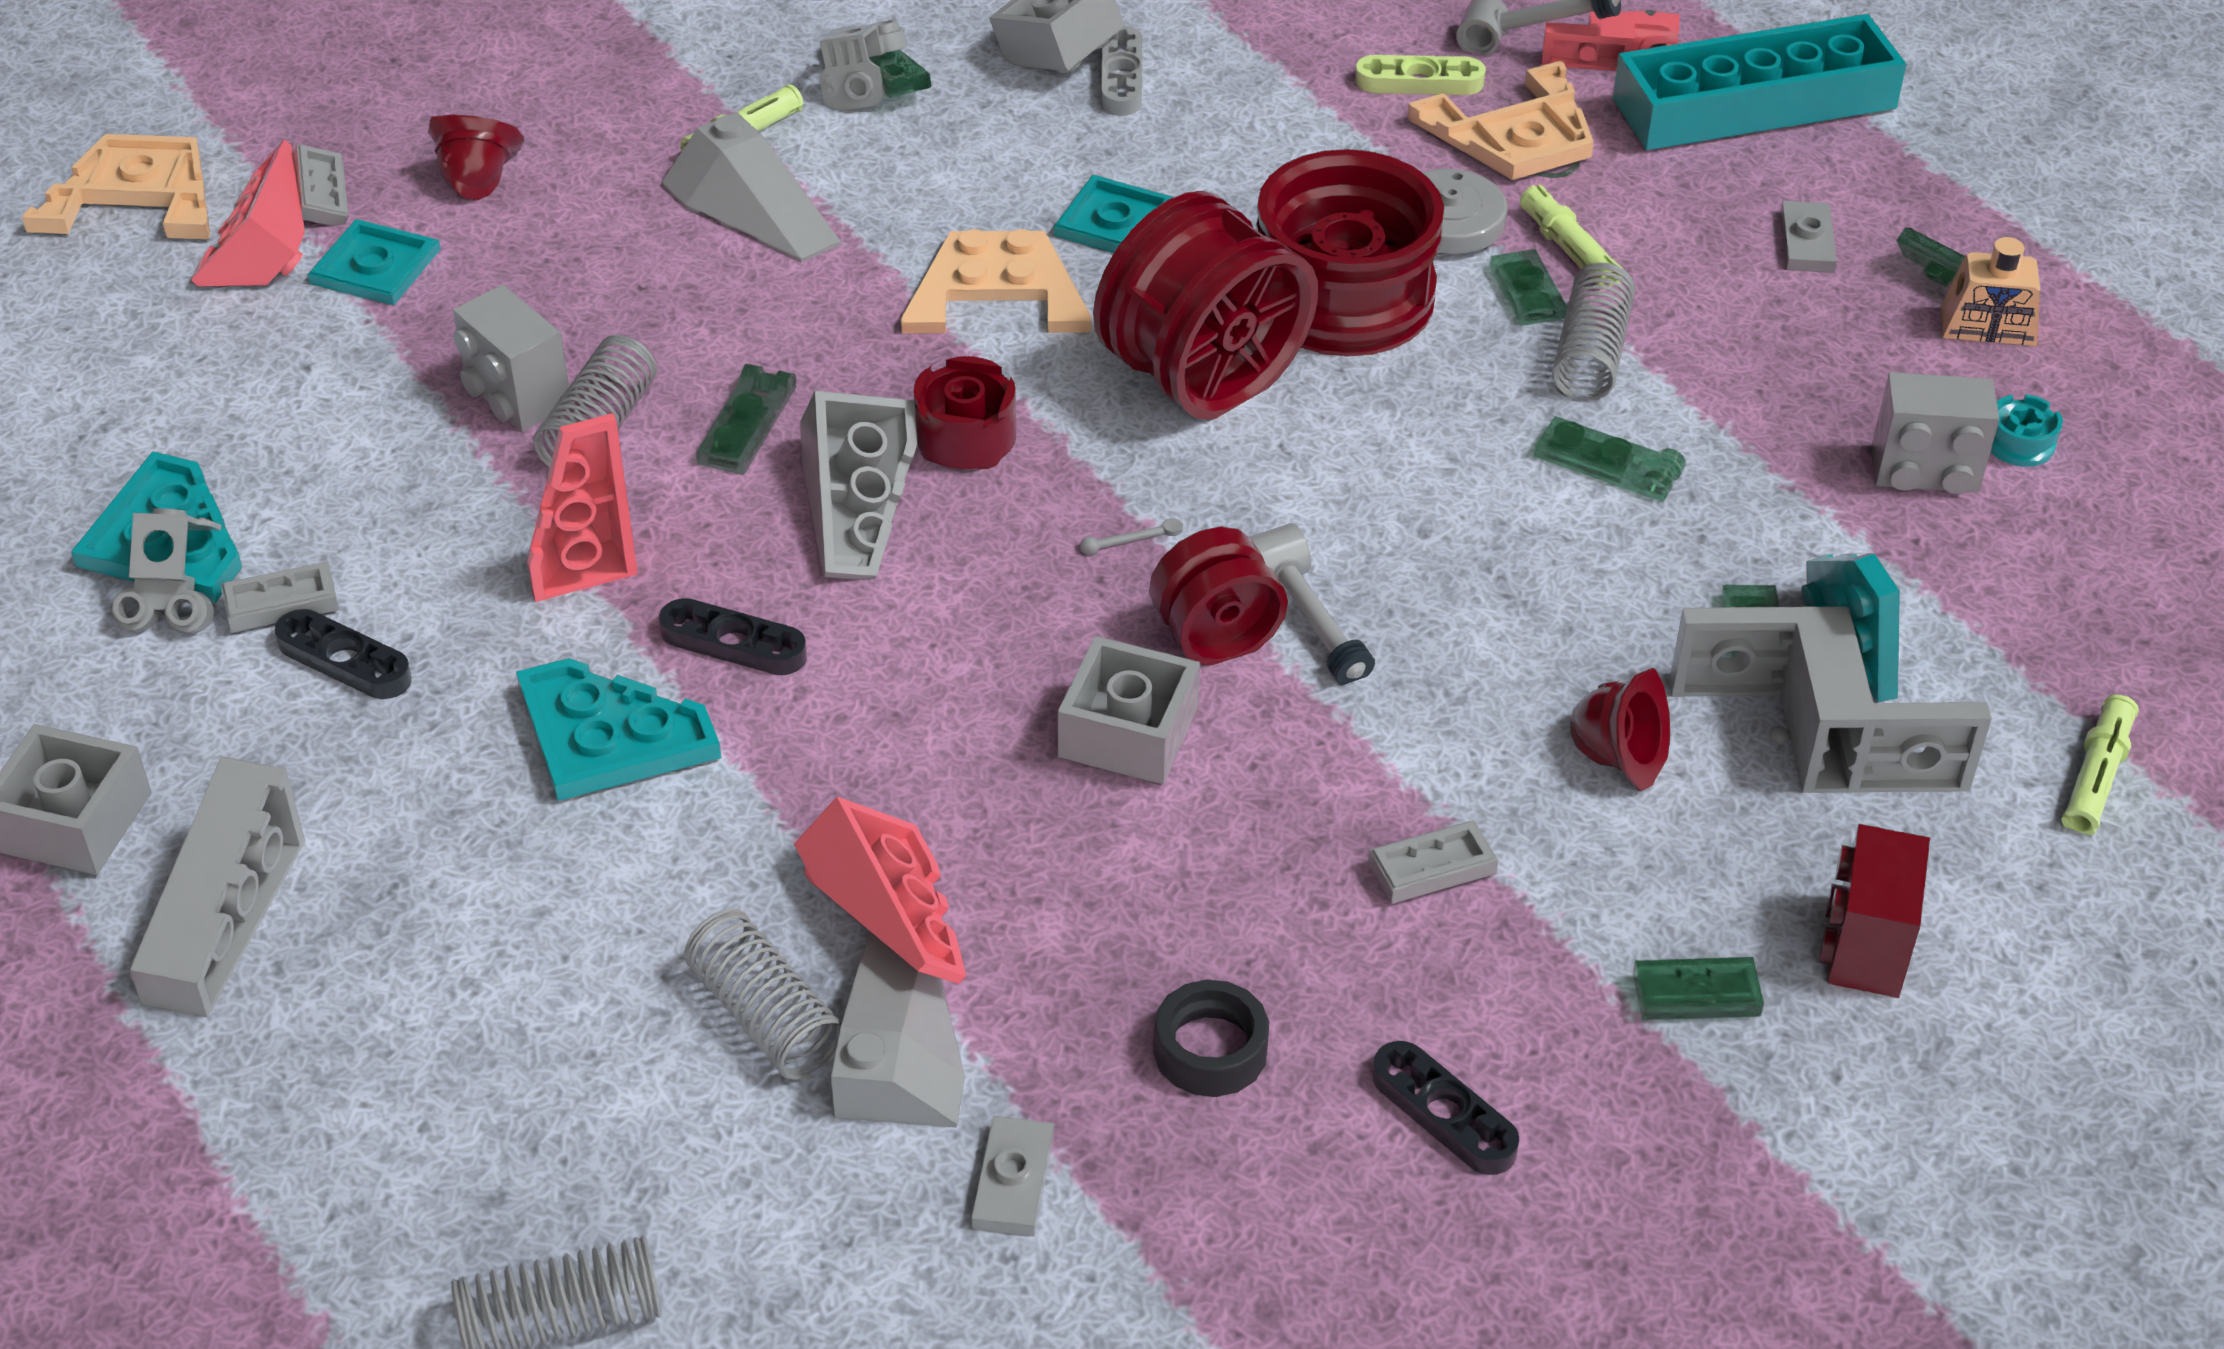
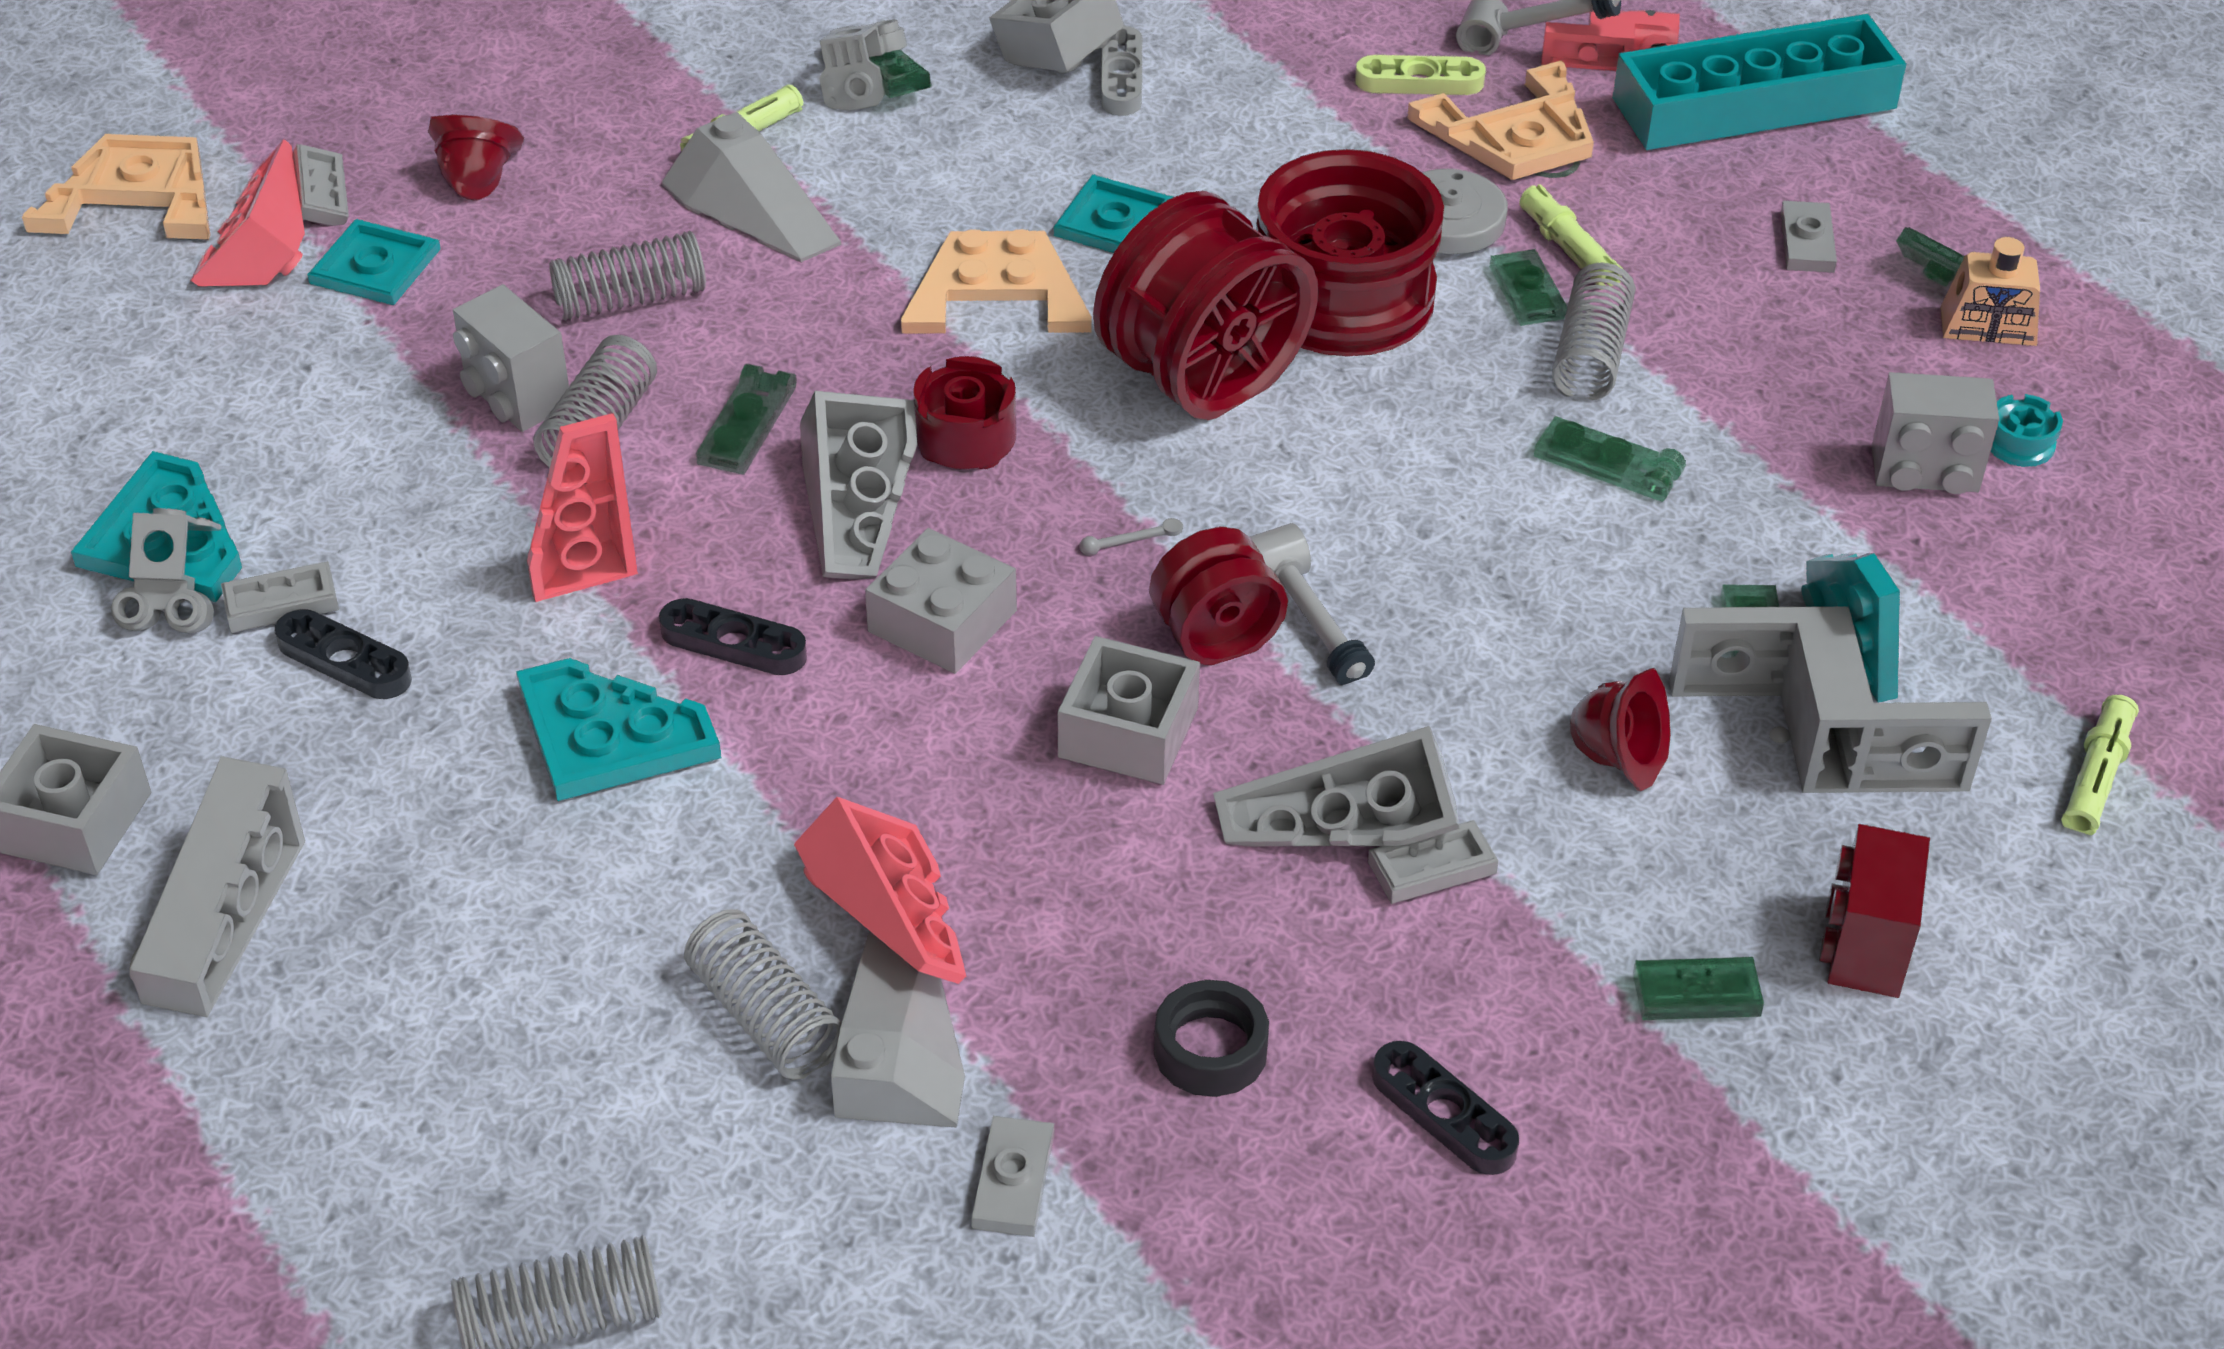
none -> light grey piece [549,230,706,321]
none -> light grey brick [865,528,1017,674]
none -> light grey wedge [1213,726,1460,846]

